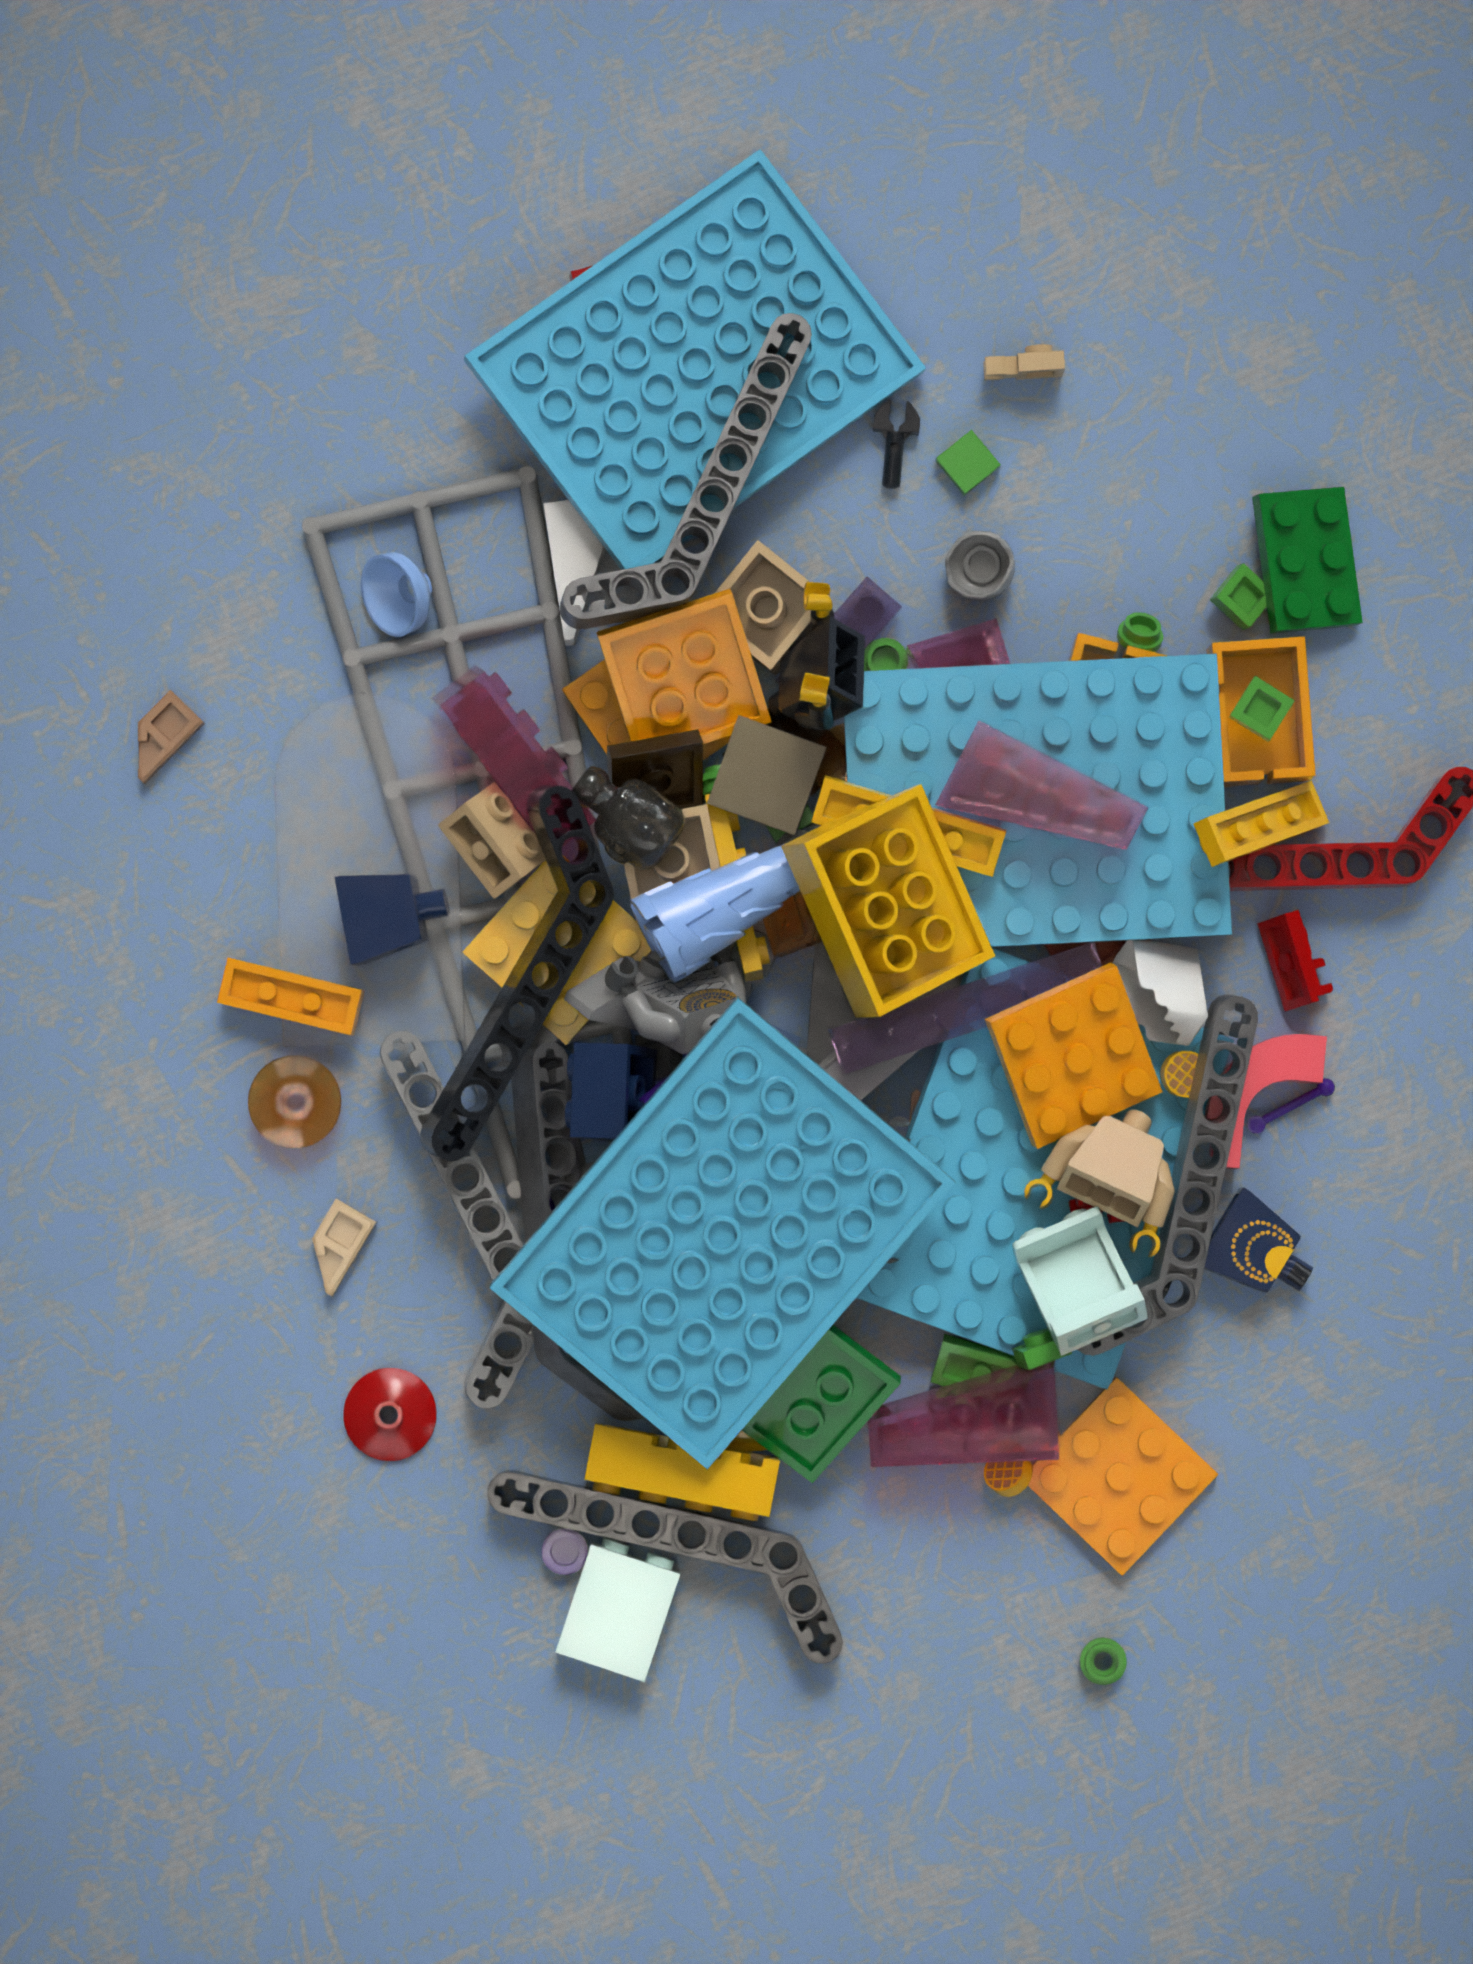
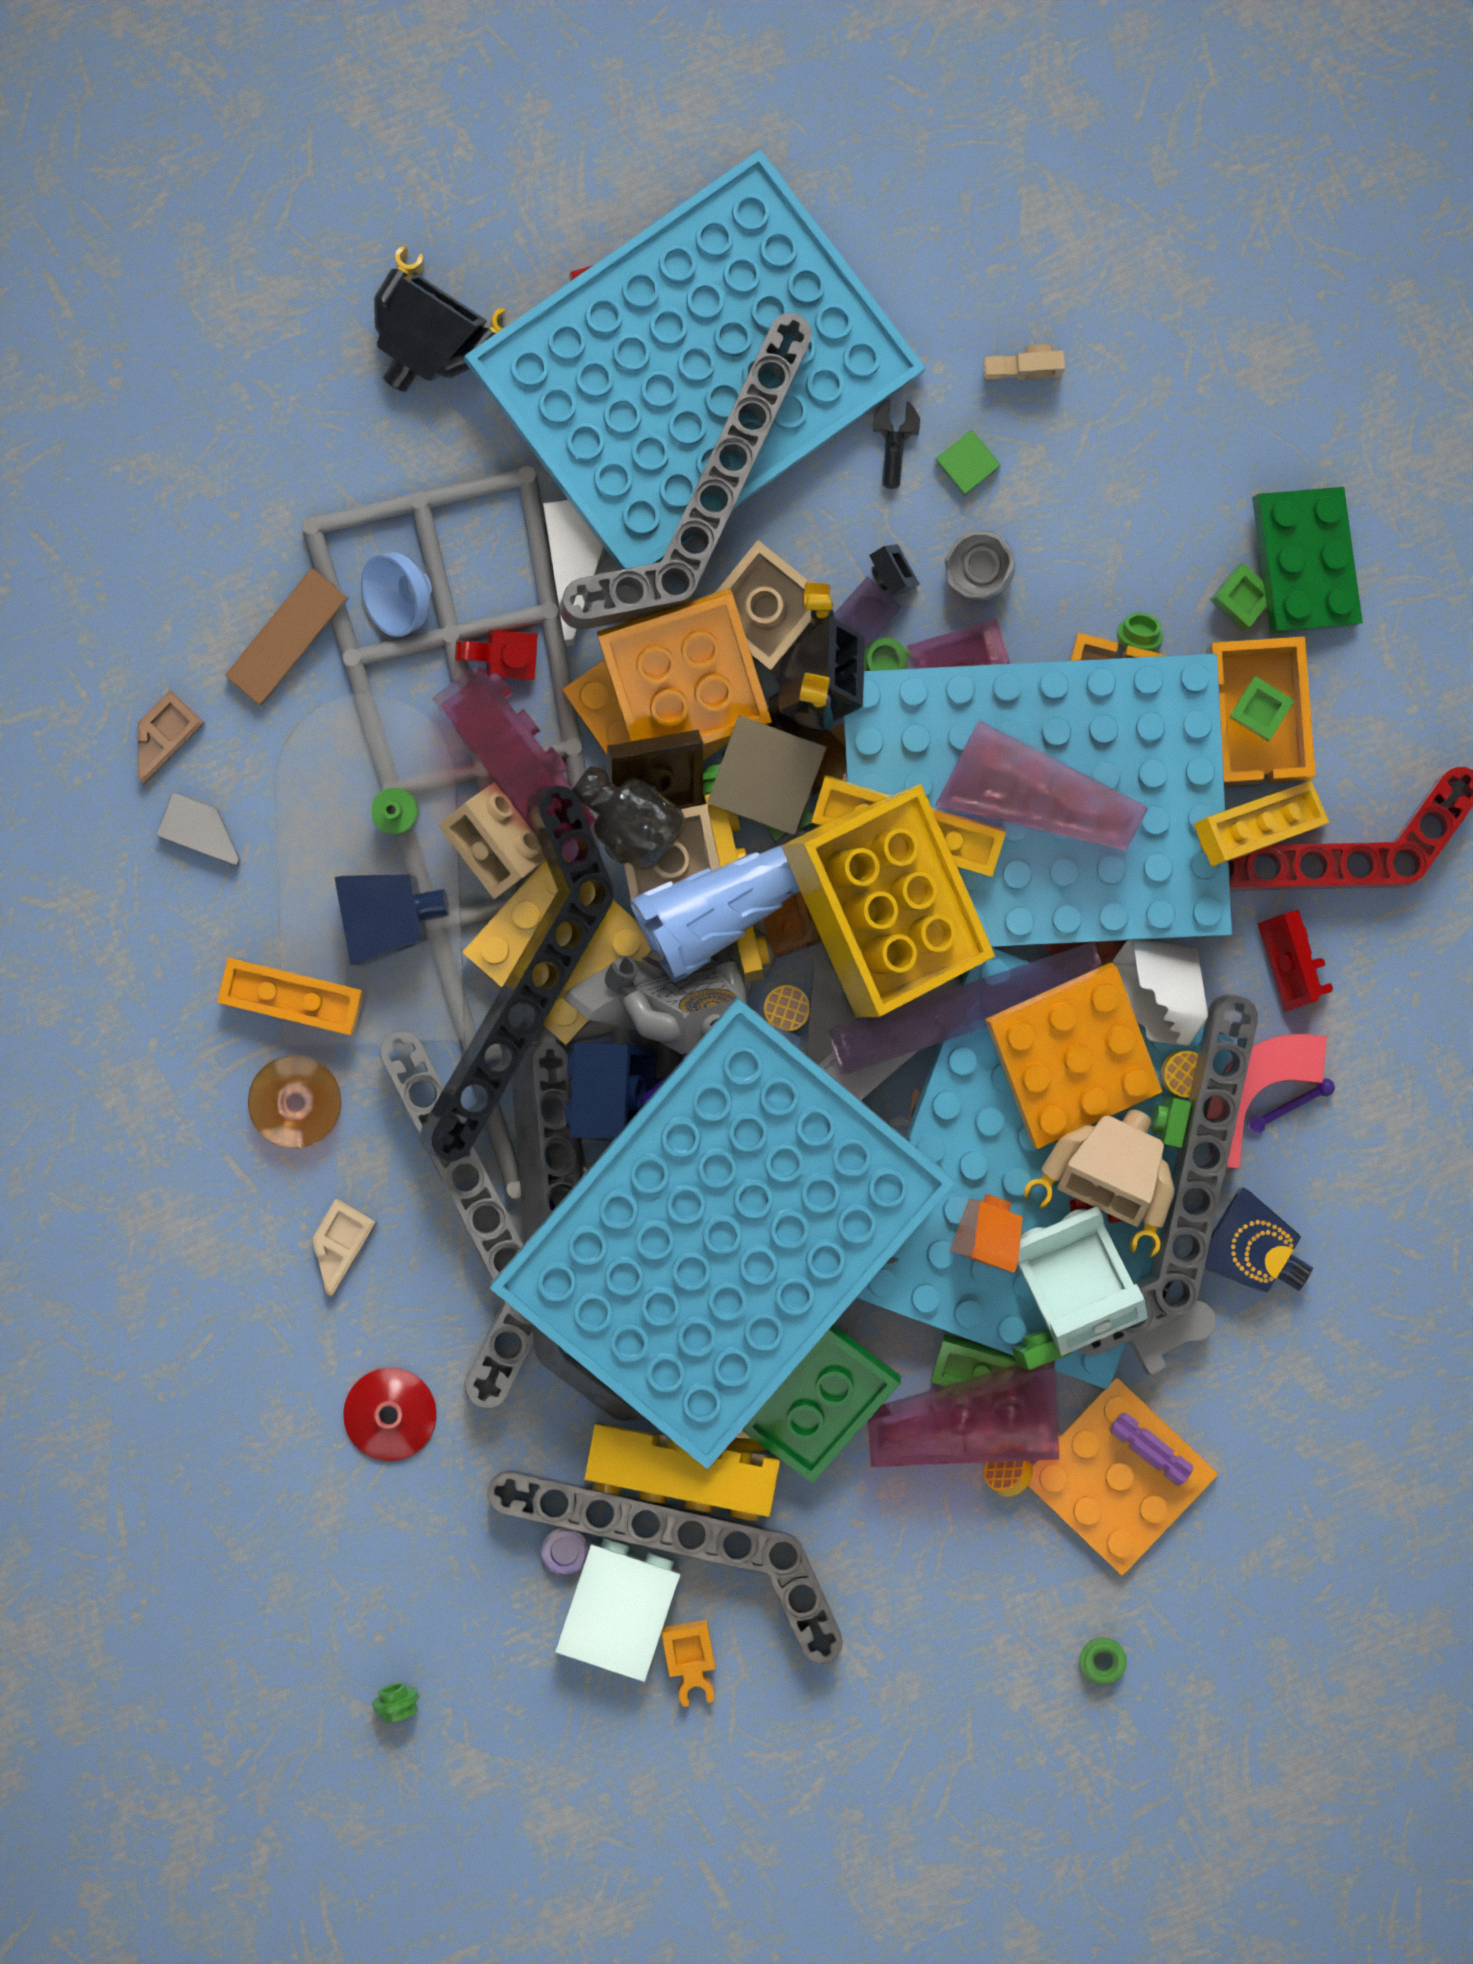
none -> light grey tile [156,792,240,867]
none -> medium nougat tile [225,568,349,705]
none -> bright green tile [371,788,420,835]
none -> bright green plate [372,1683,419,1723]
none -> black torso [374,246,506,392]
none -> red plate [455,630,538,680]
none -> light orange plate [661,1619,716,1707]
none -> tile [764,985,810,1032]
none -> black plate [869,544,920,596]
none -> orange slope [949,1194,1023,1273]
none -> medium lavender axle [1109,1413,1193,1485]
none -> light grey leg [1129,1301,1216,1375]
none -> bright green plate [1151,1097,1192,1148]

